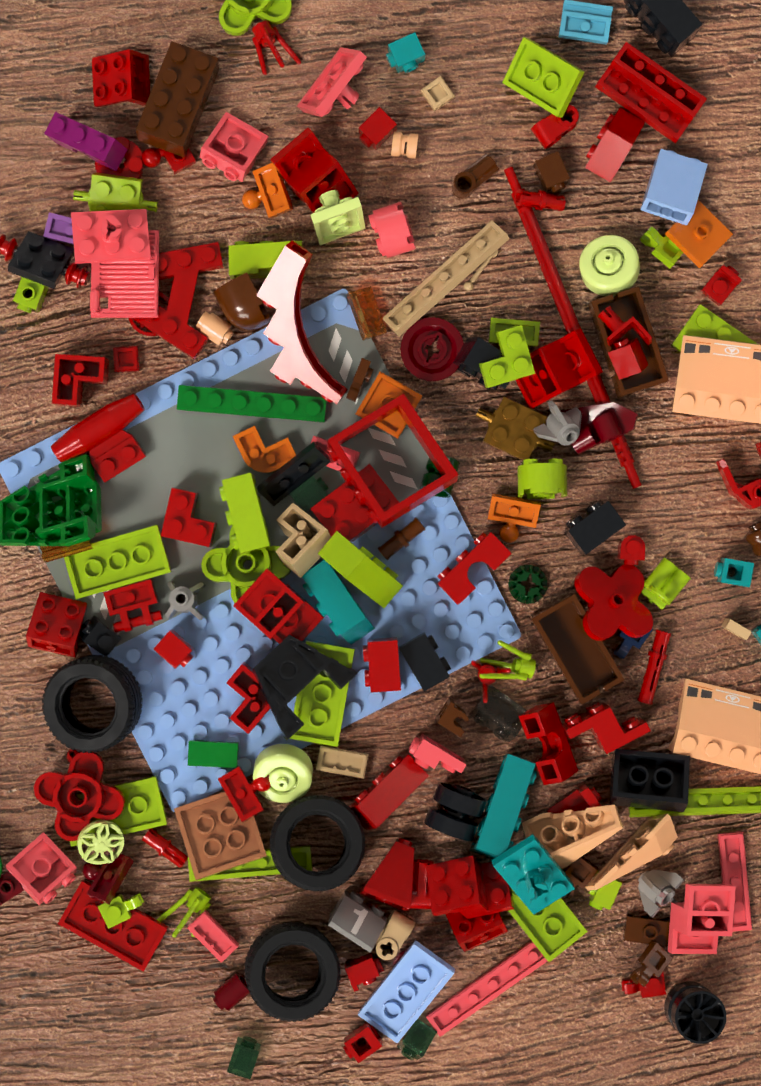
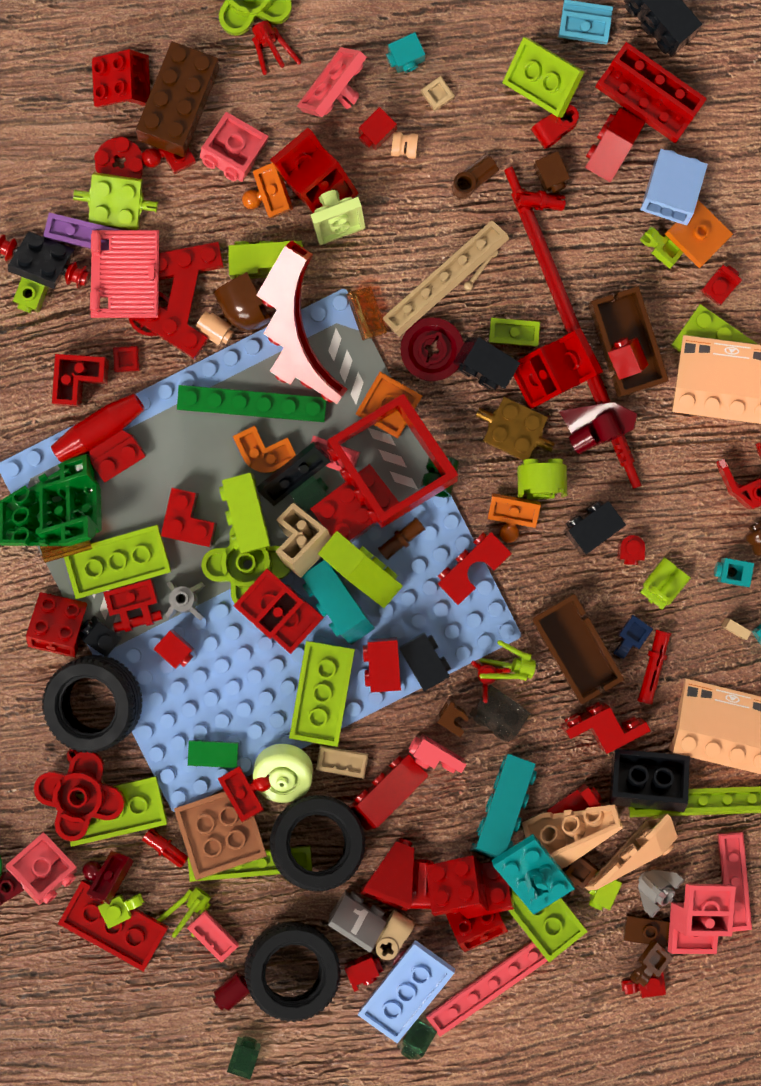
magenta arch [44,112,127,171] -> none
coral plate [71,209,151,264] -> none
yellowish green wheel [77,820,124,865] -> none
red brick [226,662,270,734] -> none
black wing [252,635,357,740] -> none
red brick [343,1021,383,1063] -> none
reddish brown plate [346,358,374,402] -> none
coral brick [368,201,416,258] -> none
black wheel [424,782,487,841] -> none
lime plate [479,325,535,388] -> none
dark green gear [508,565,548,604] -> none
red arch [519,702,579,785] -> none
light grey brick [533,400,582,446] -> none
red plant [574,564,653,641] -> none
yellowish green wheel [579,235,640,296] -> none
red bracket [598,306,652,346] -> none
black wheel [664,981,726,1044] -> none

